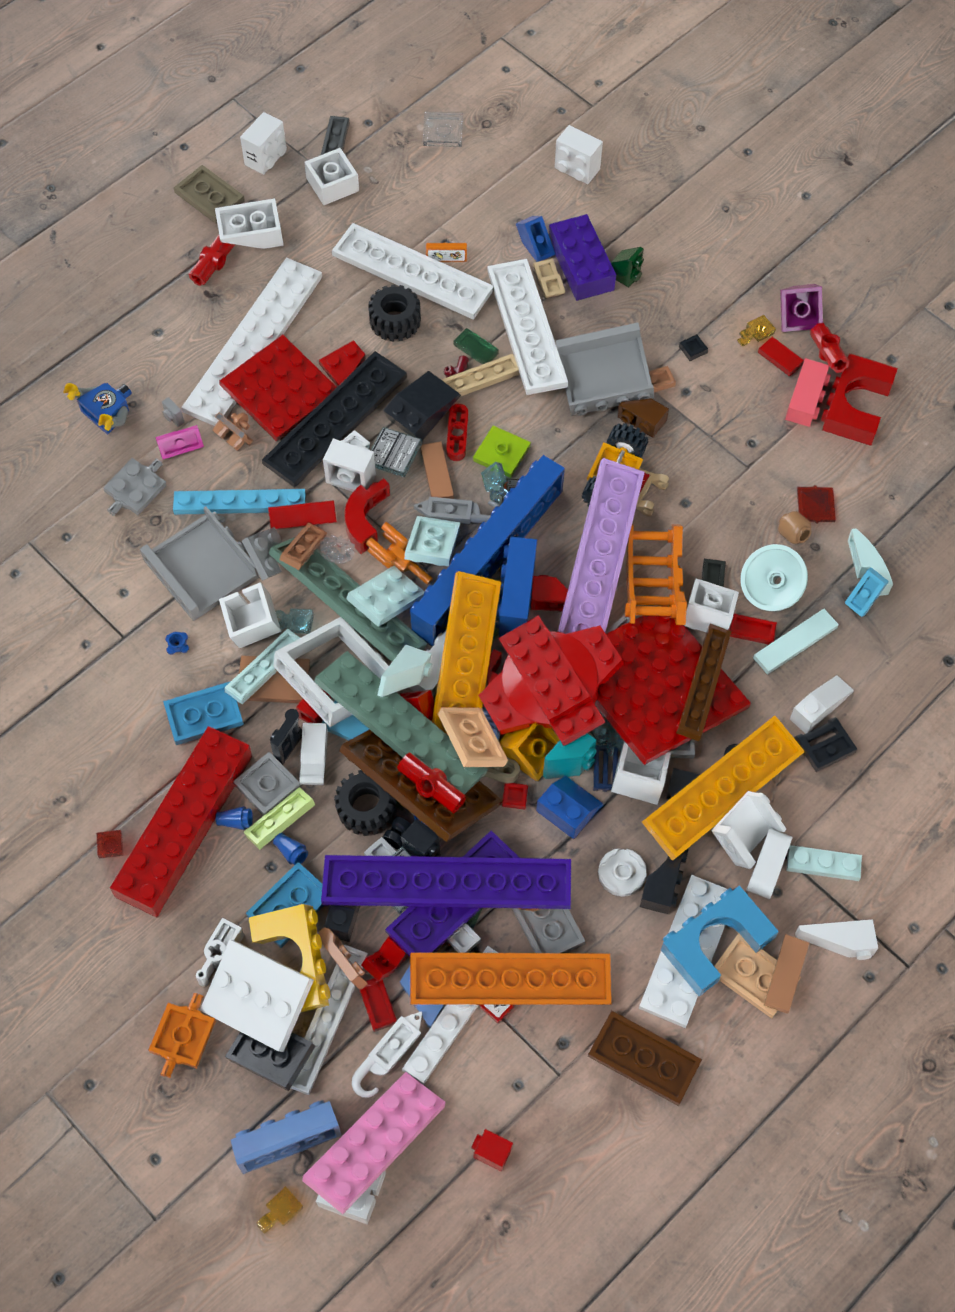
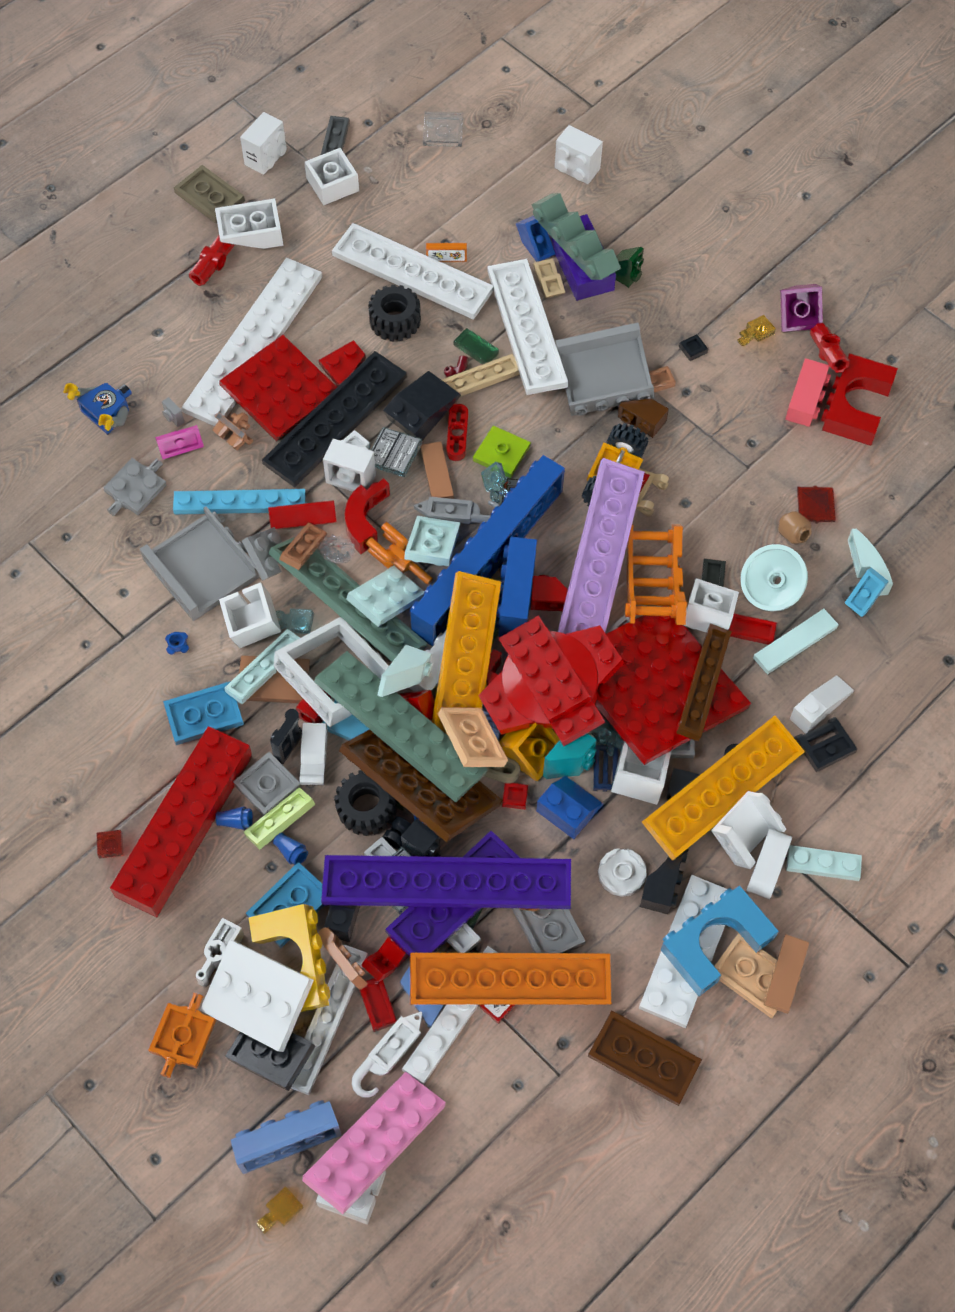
red piece [397,752,466,814] -> none
red brick [471,1129,513,1172] -> none
red tile [758,336,804,377] -> none
white slope [795,919,878,960] -> none
none -> sand green brick [531,193,621,280]

